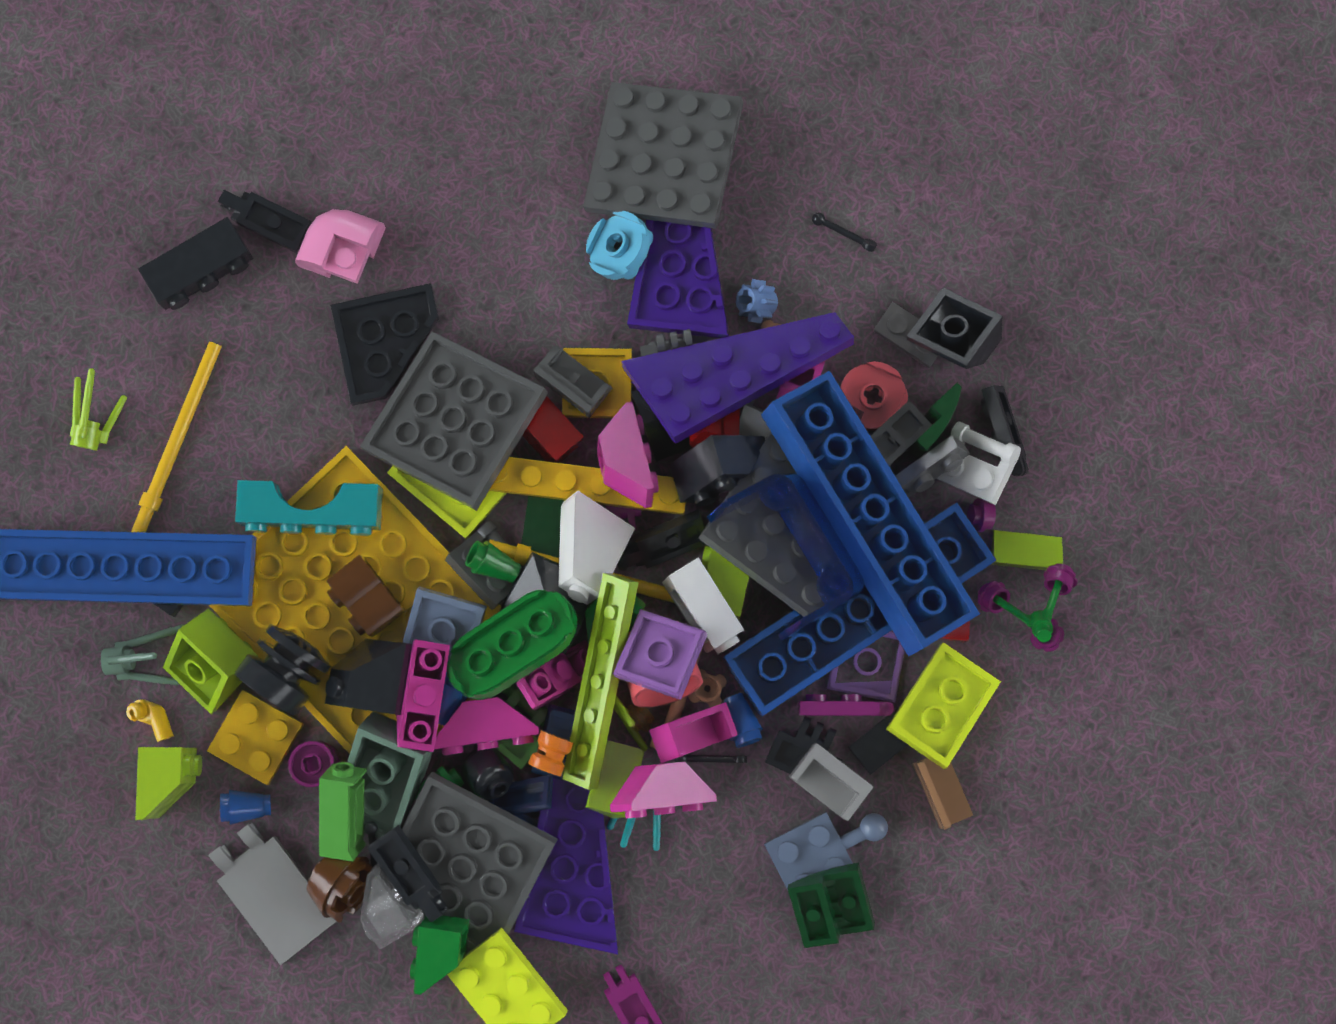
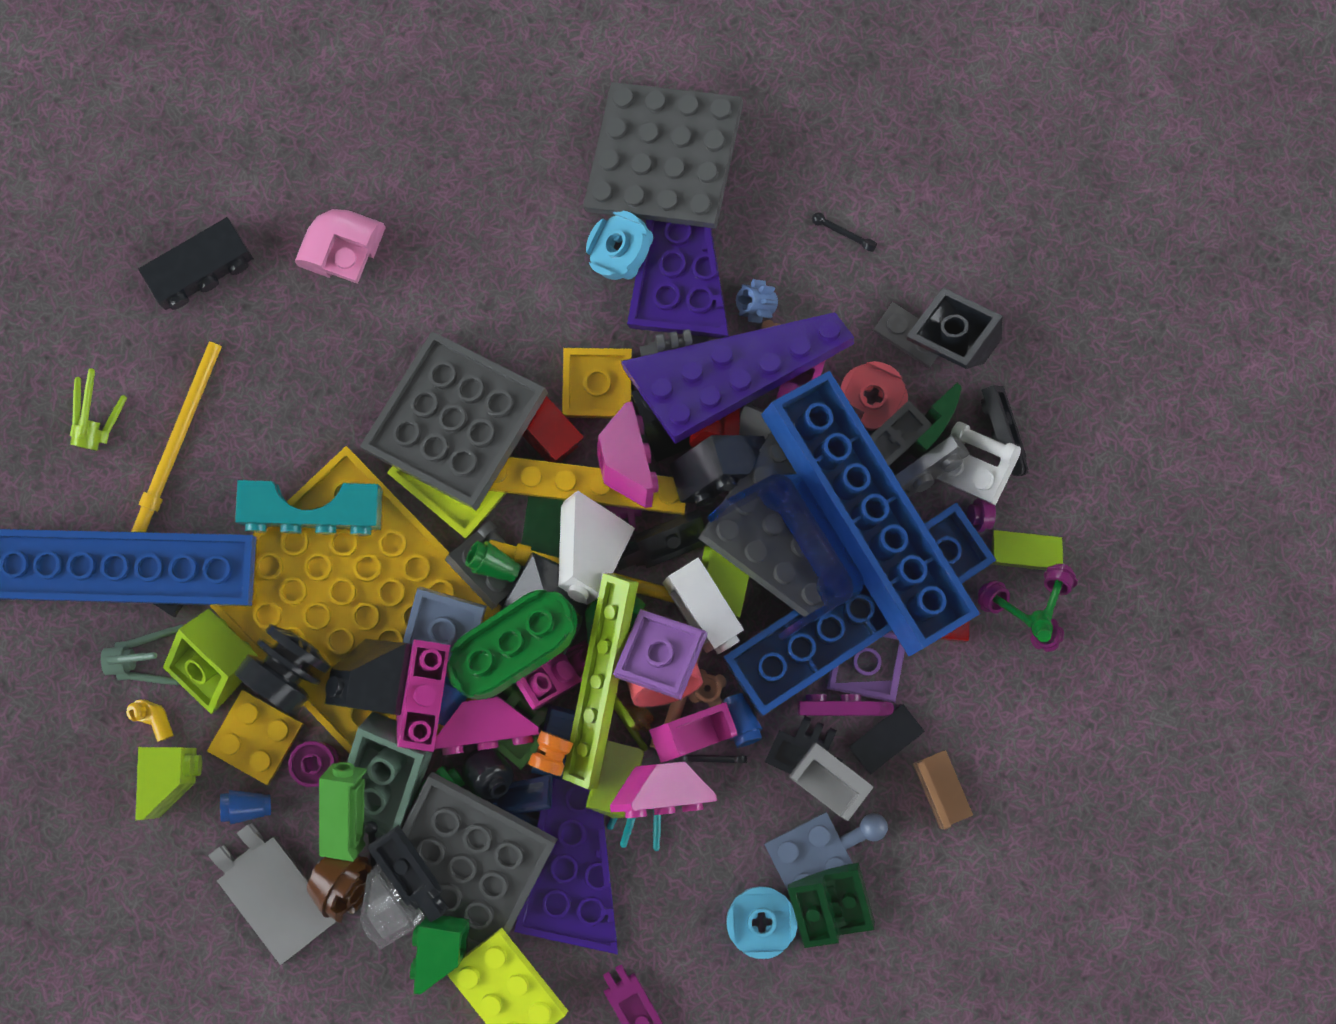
black hinge [218,190,312,254] -> none
reddish brown brick [326,555,406,637] -> none
black plate [330,283,439,406] -> none
dark grey hinge [533,346,613,418] -> none
neon yellow plate [886,642,1001,769] -> none
none -> medium azure plate [726,886,798,959]

